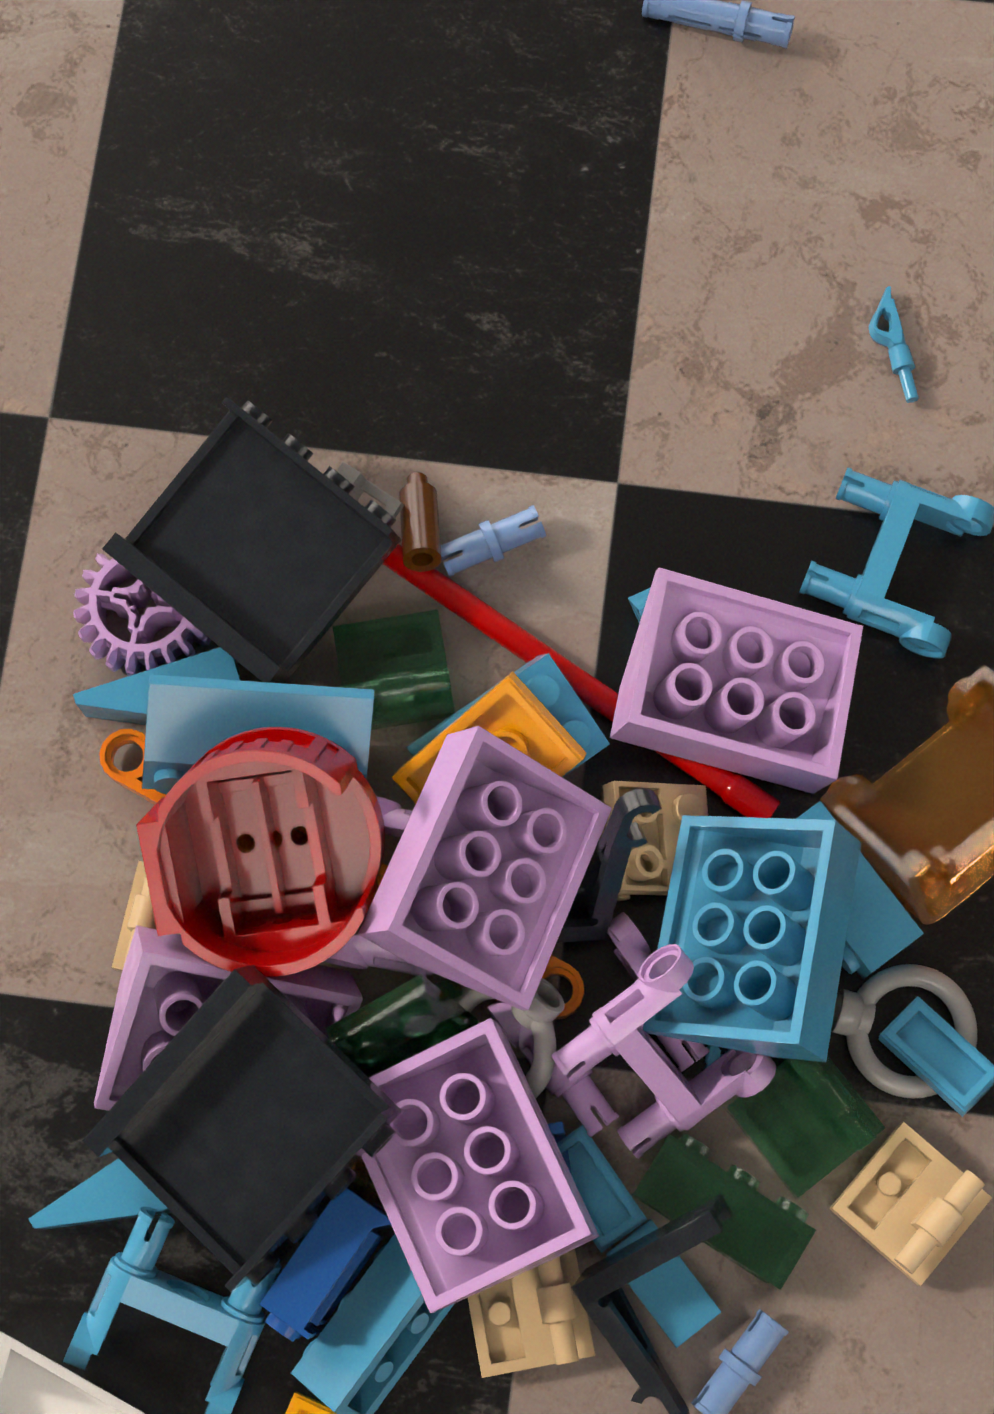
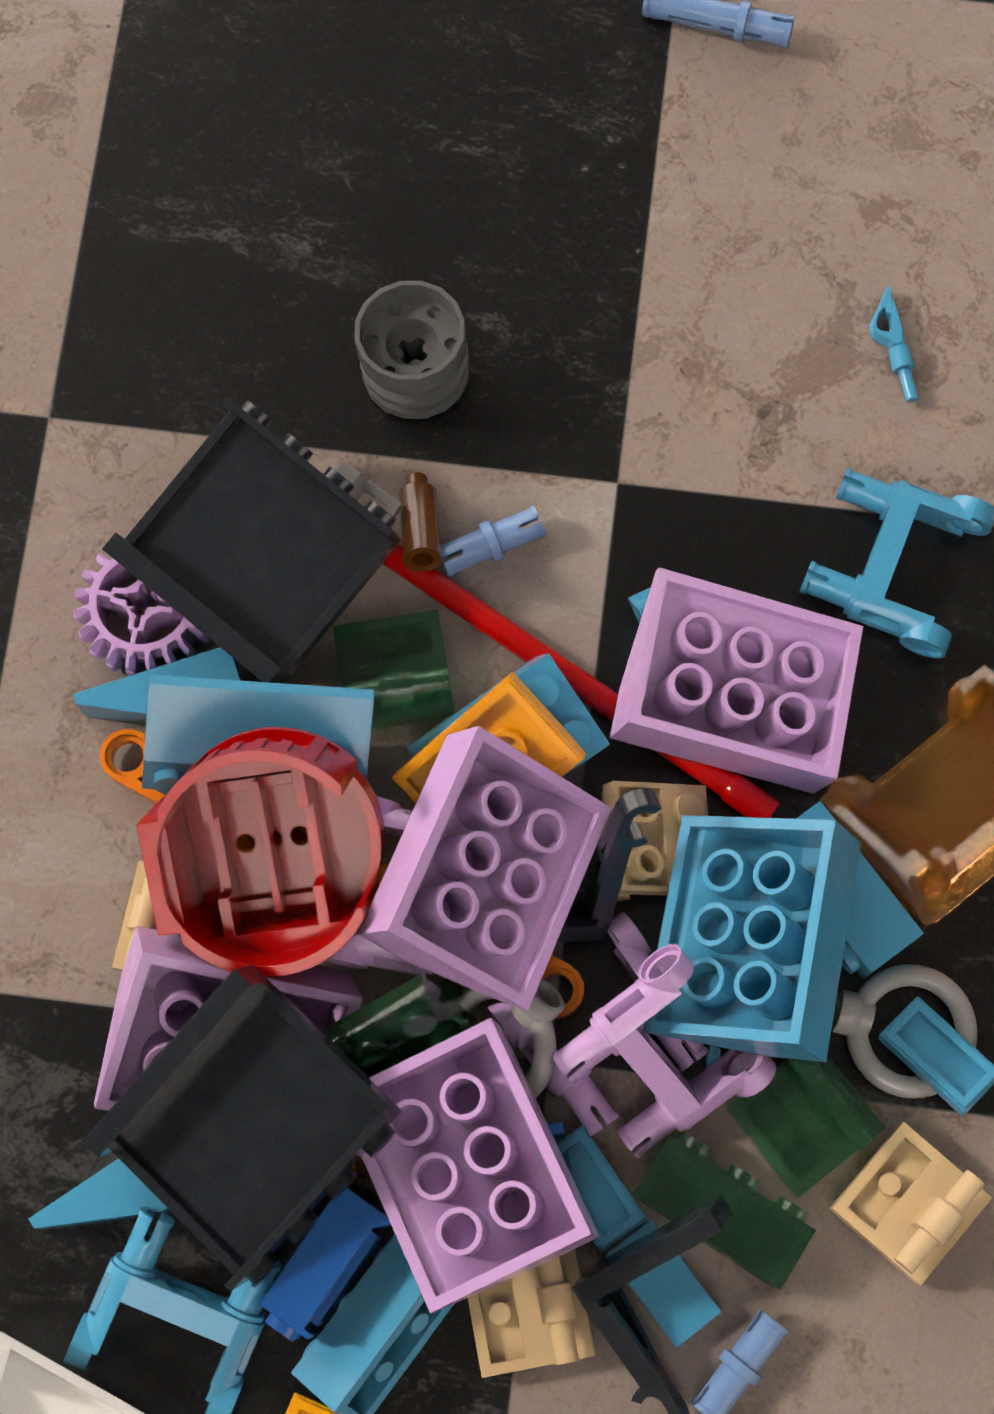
none -> dark grey wheel [354,281,469,419]

